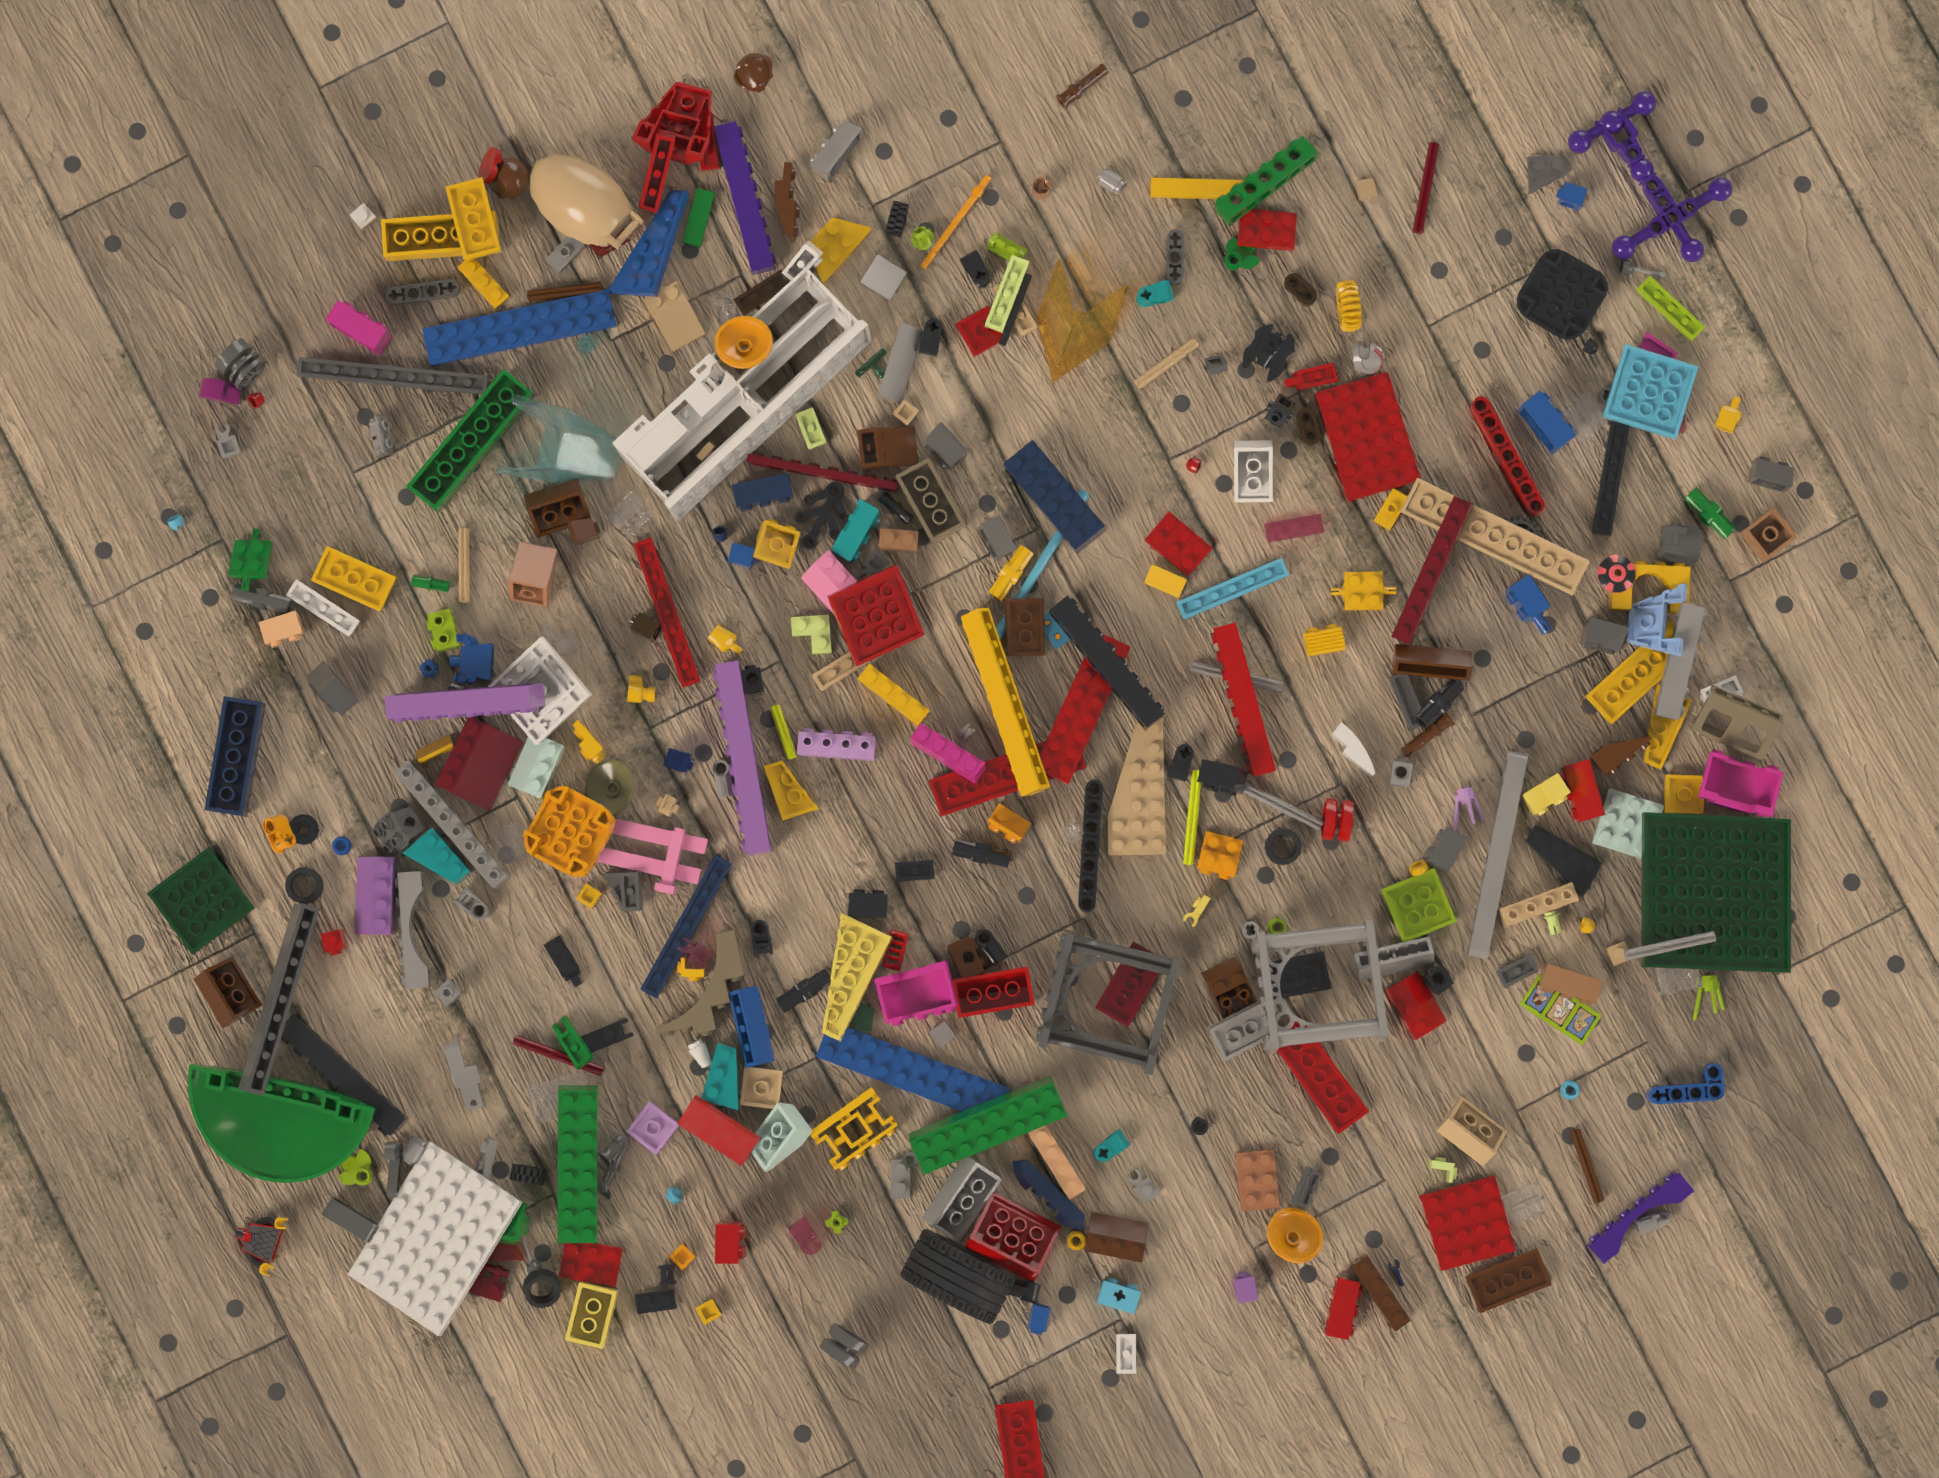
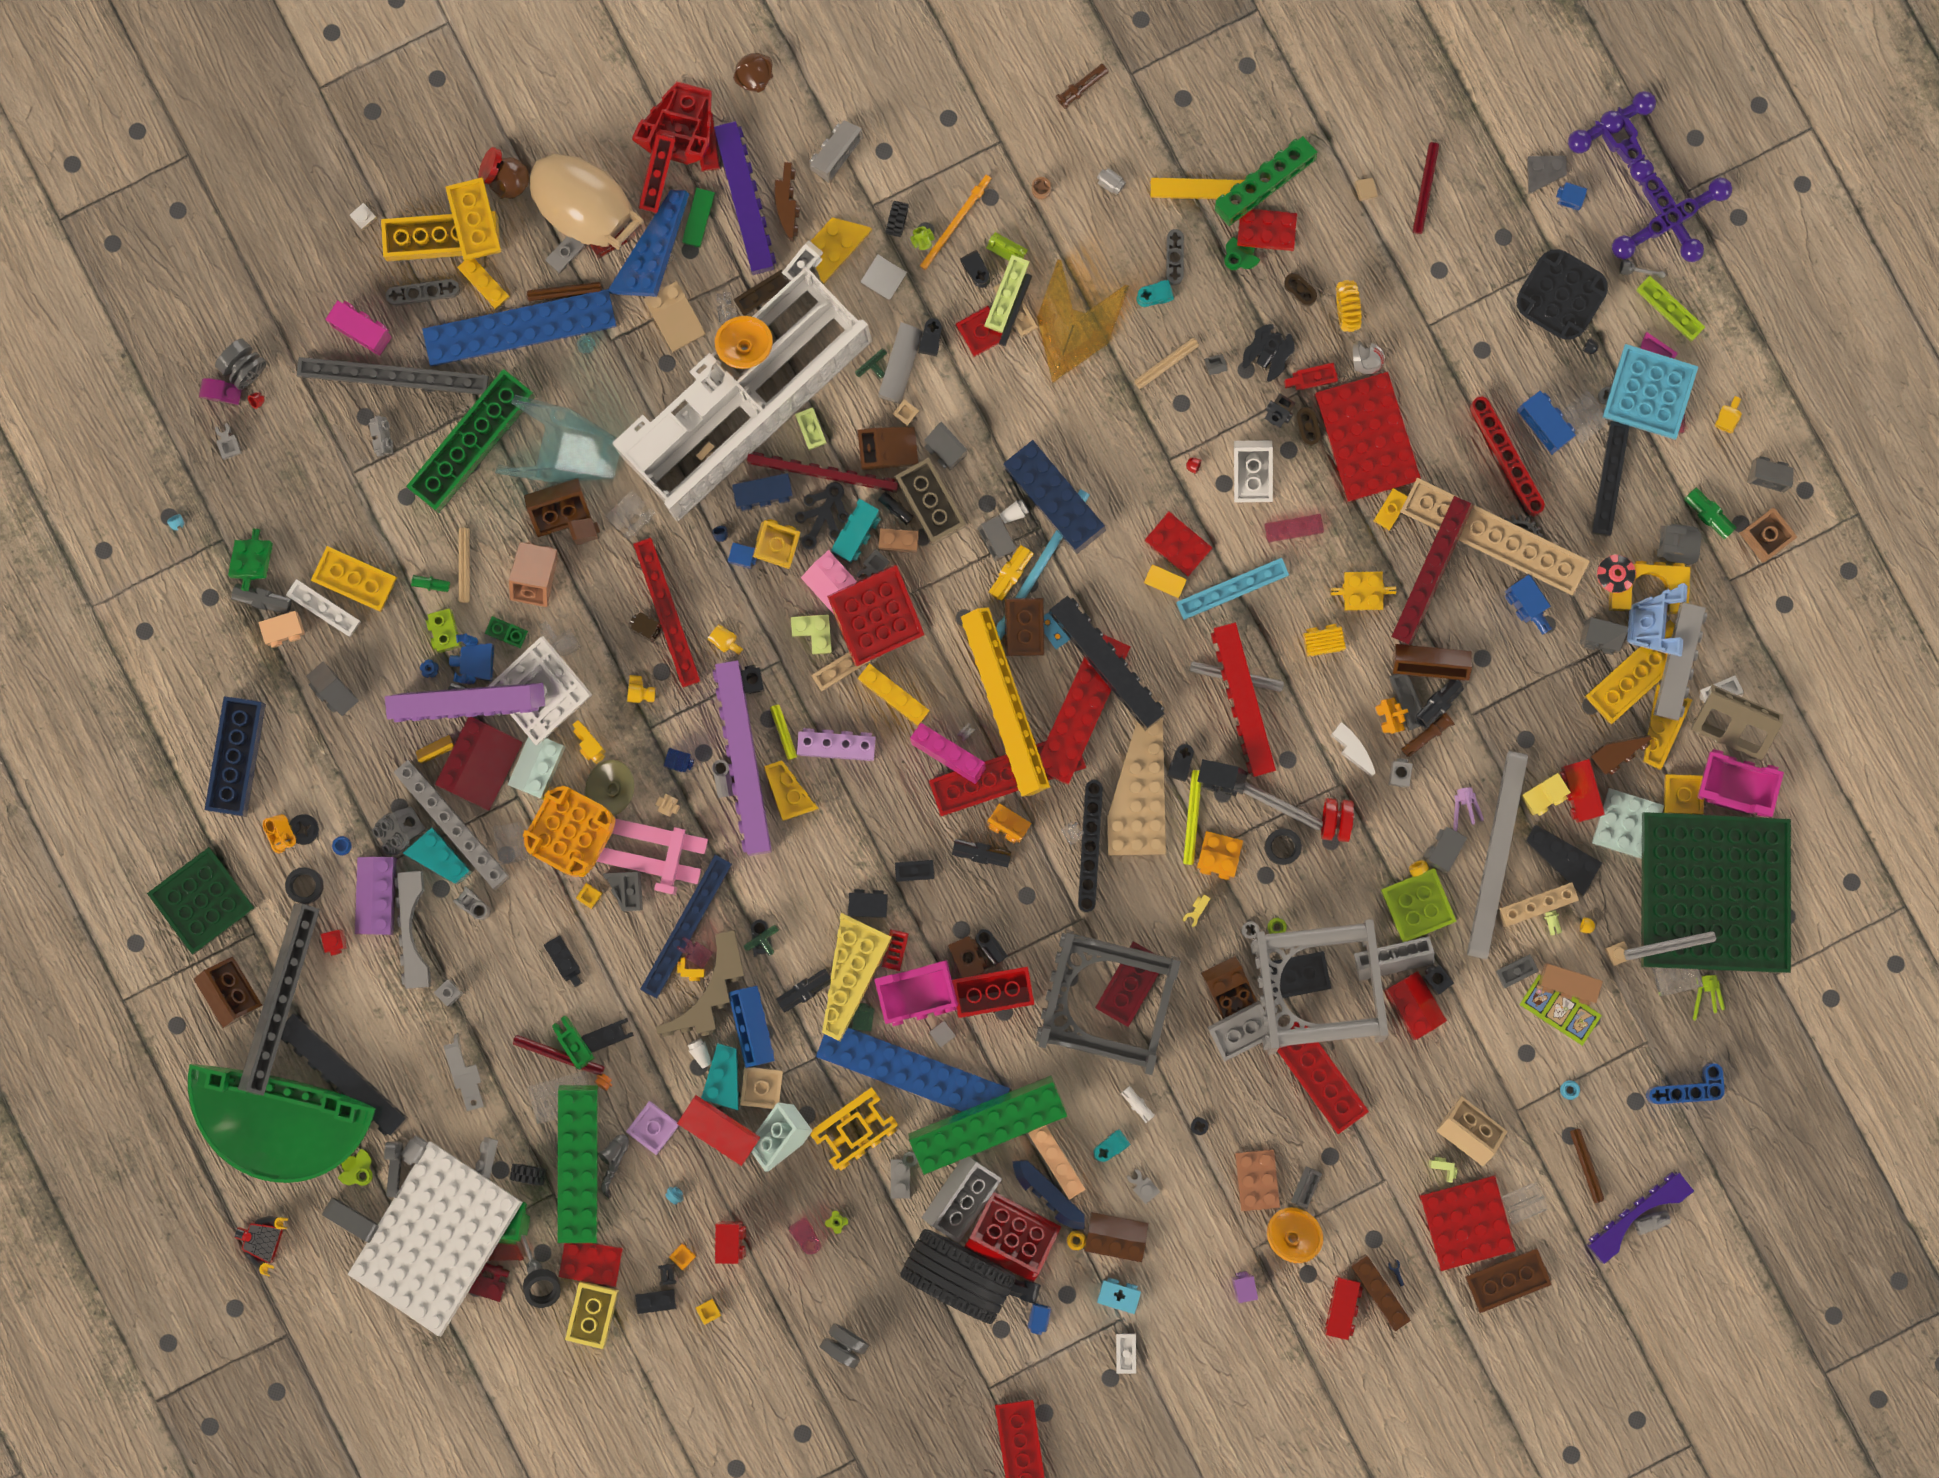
none -> green slope [484,616,528,649]
none -> orange plate [594,1074,612,1091]
none -> clear green piece [743,925,779,956]
none -> white cone [1000,499,1029,524]
none -> white pin [1121,1086,1155,1123]
none -> light orange hips [1375,697,1409,734]

